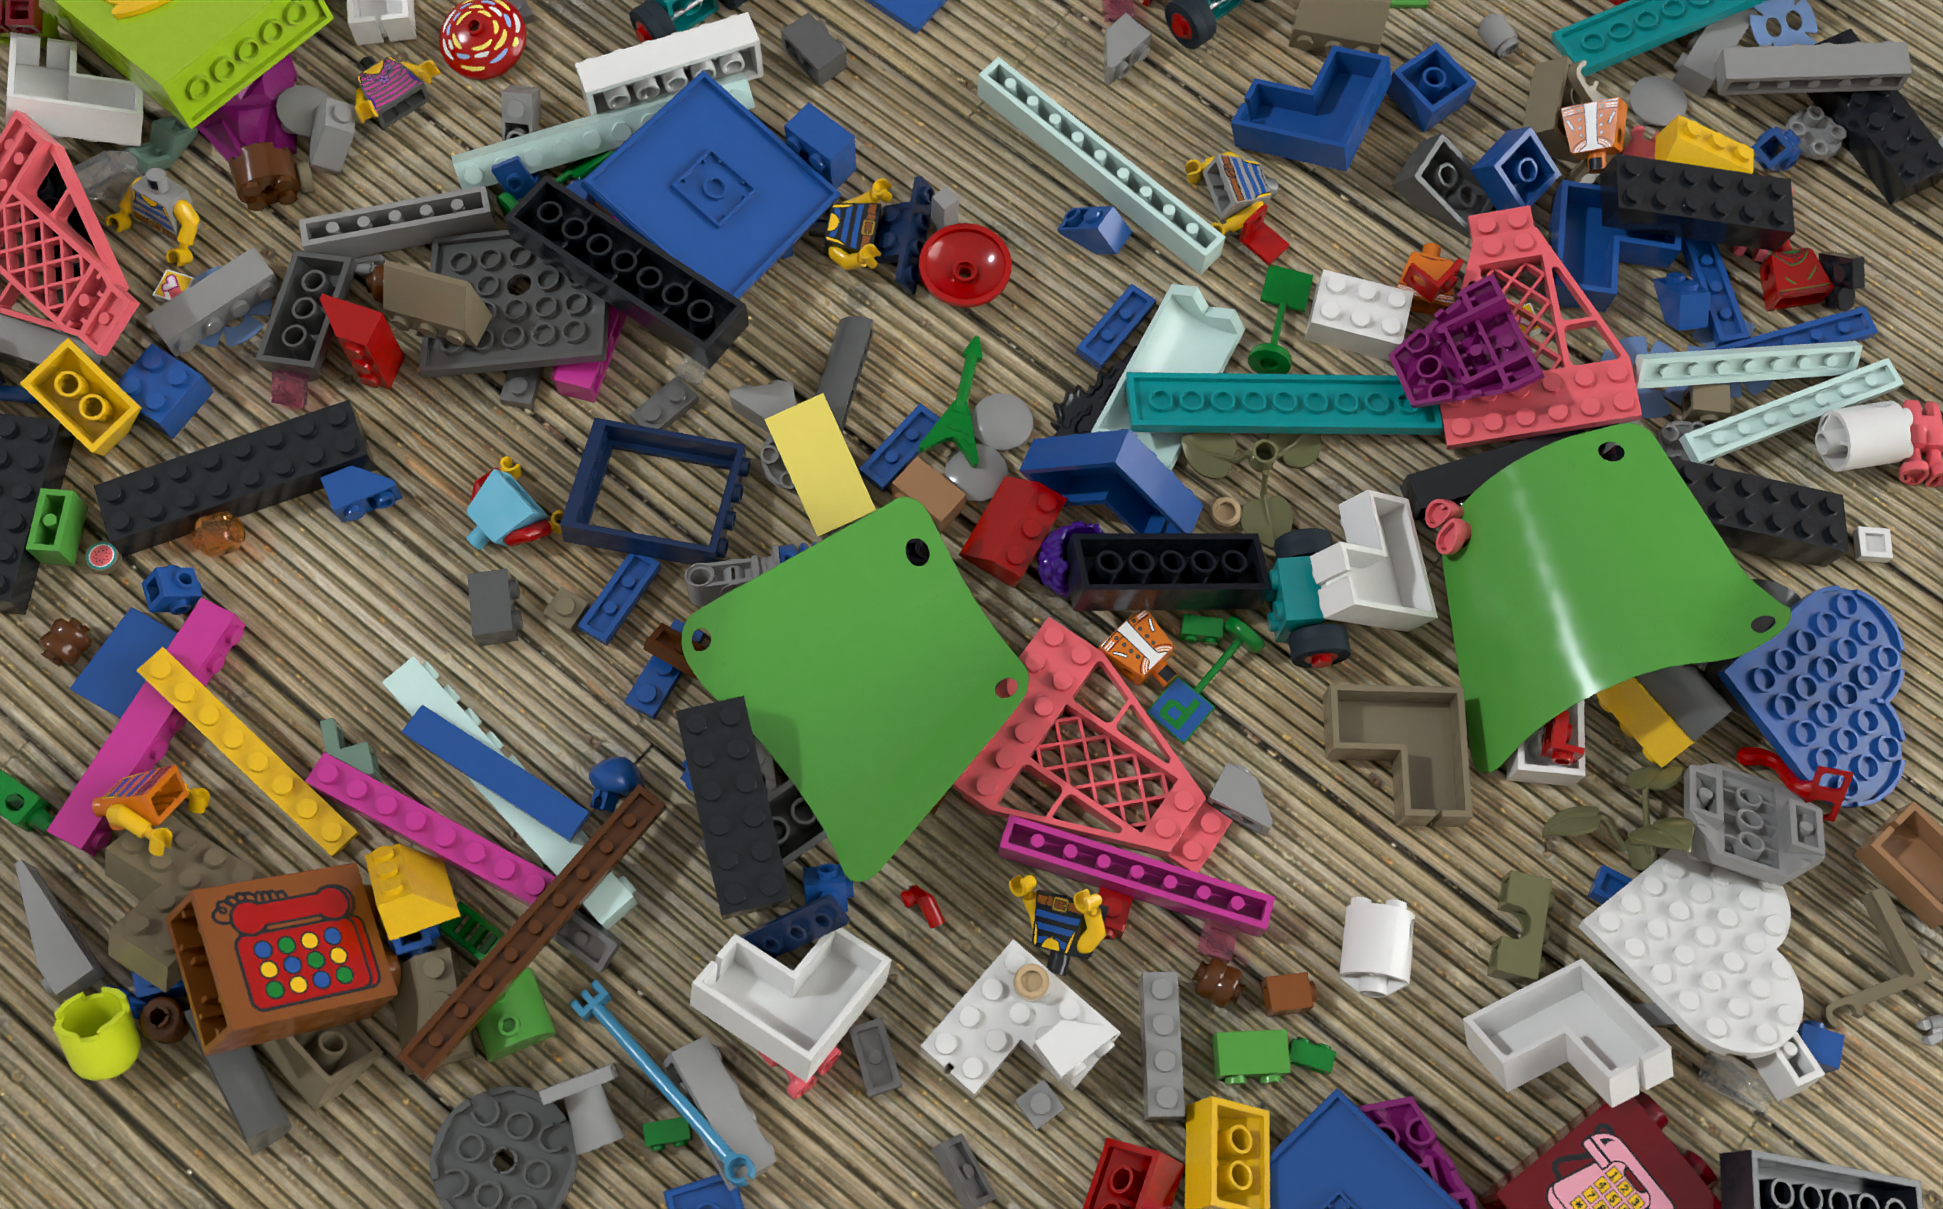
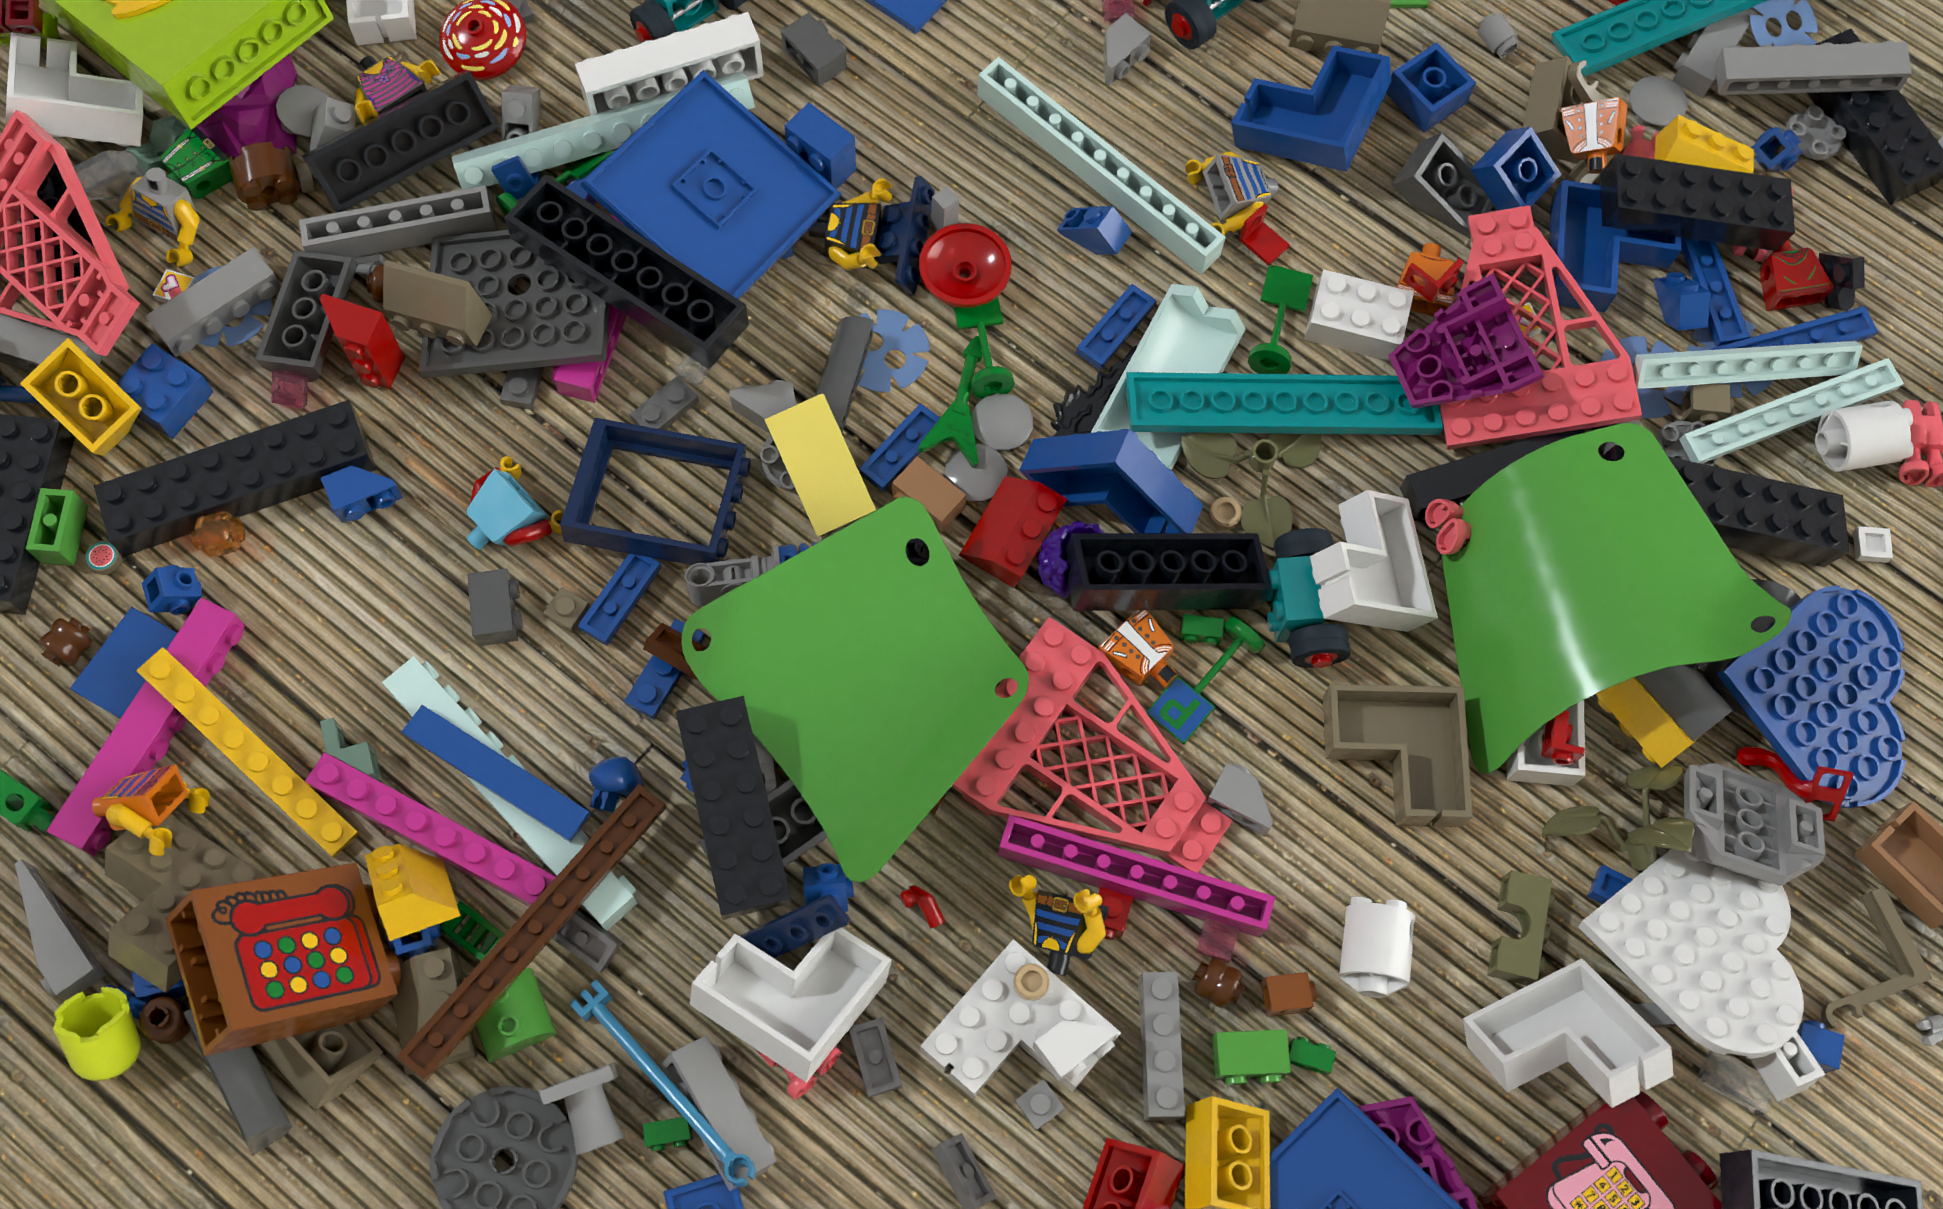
none -> green torso [160,126,233,199]
none -> black brick [301,70,500,213]
none -> medium blue piece [858,309,930,392]
none -> green piece [953,297,1015,399]

